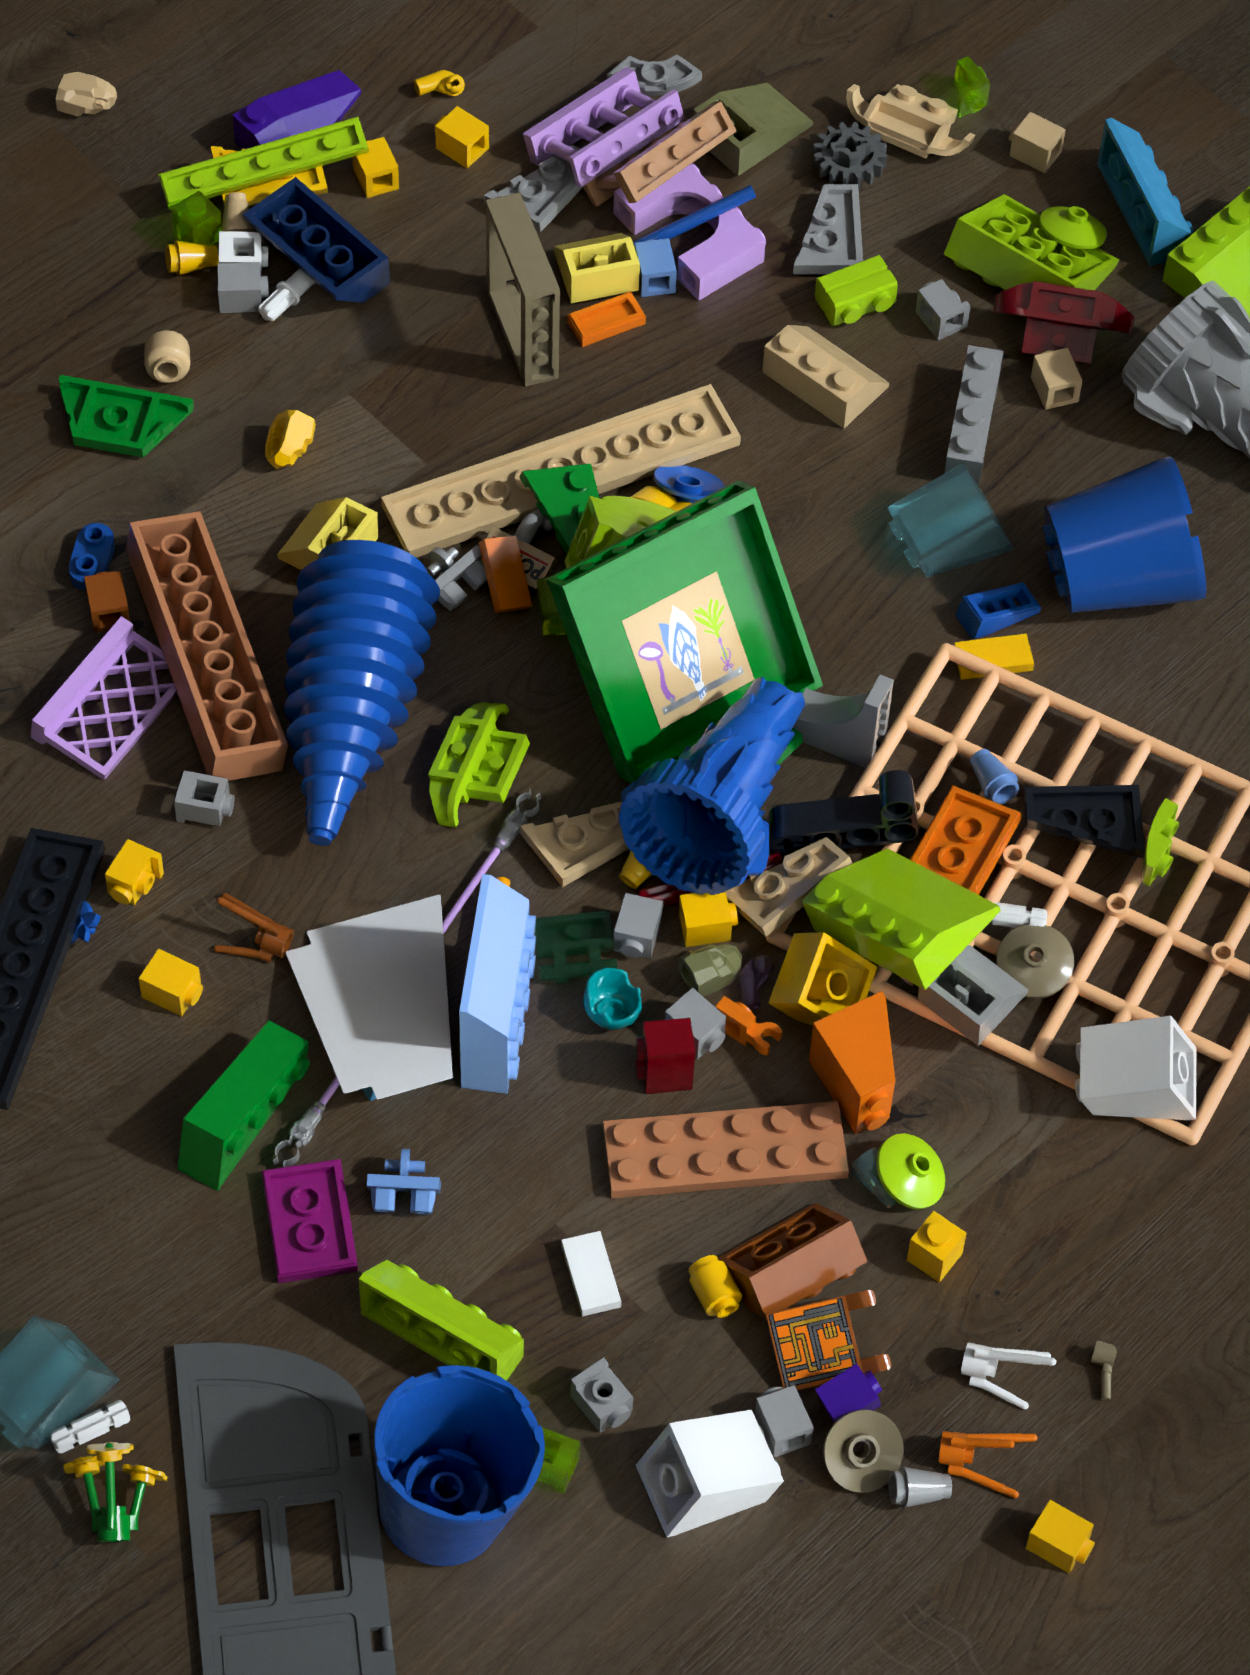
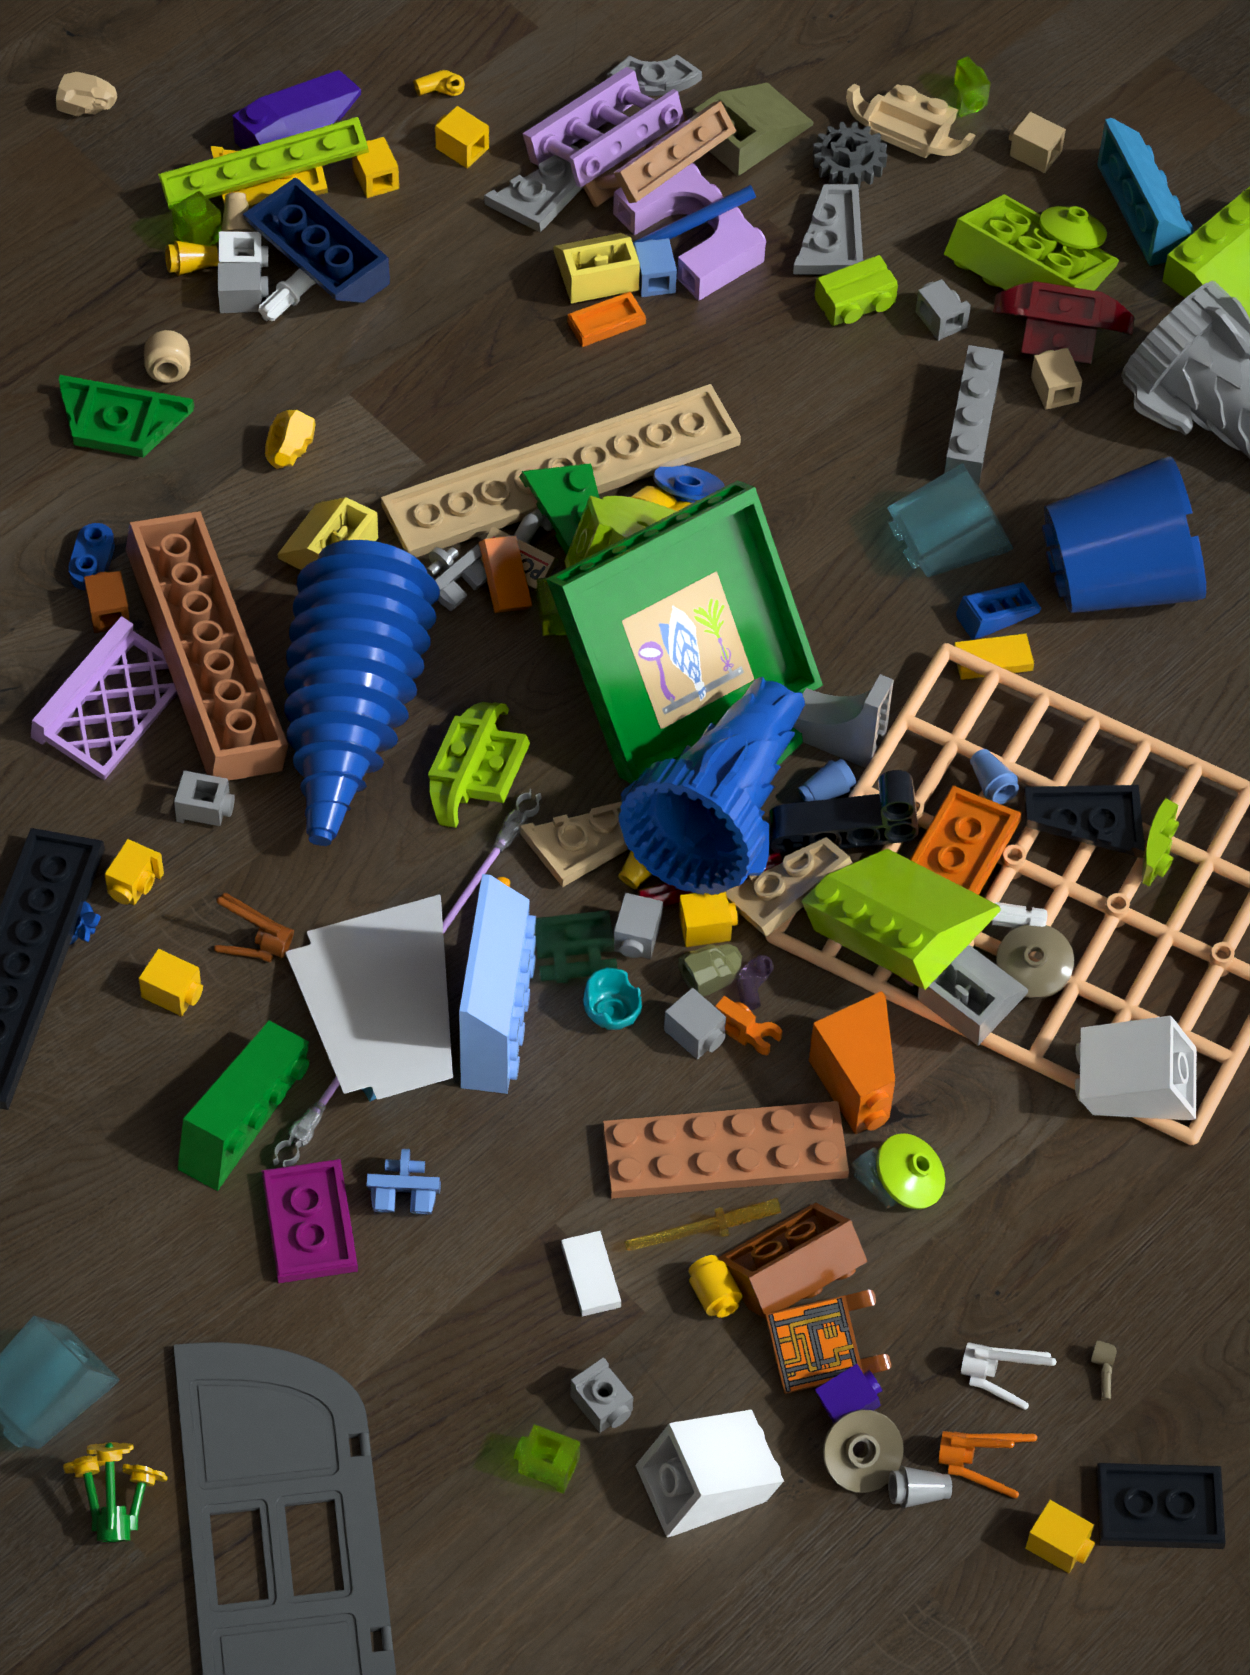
white axle [50,1400,130,1453] -> none
lime slope [359,1260,524,1381] -> none
blue cone [374,1365,545,1566] -> none
dark tan window [486,192,560,387] -> none
dark red brick [635,1018,695,1094] -> none
light grey brick [755,1385,814,1458] -> none
tan slope [762,325,889,429] -> none
yellow slope [769,932,878,1025] -> none
yellow brick [907,1211,967,1283] -> none
none -> clear yellow sword [624,1198,782,1250]
none -> medium blue cone [798,758,856,802]
none -> black tile [1096,1463,1226,1549]

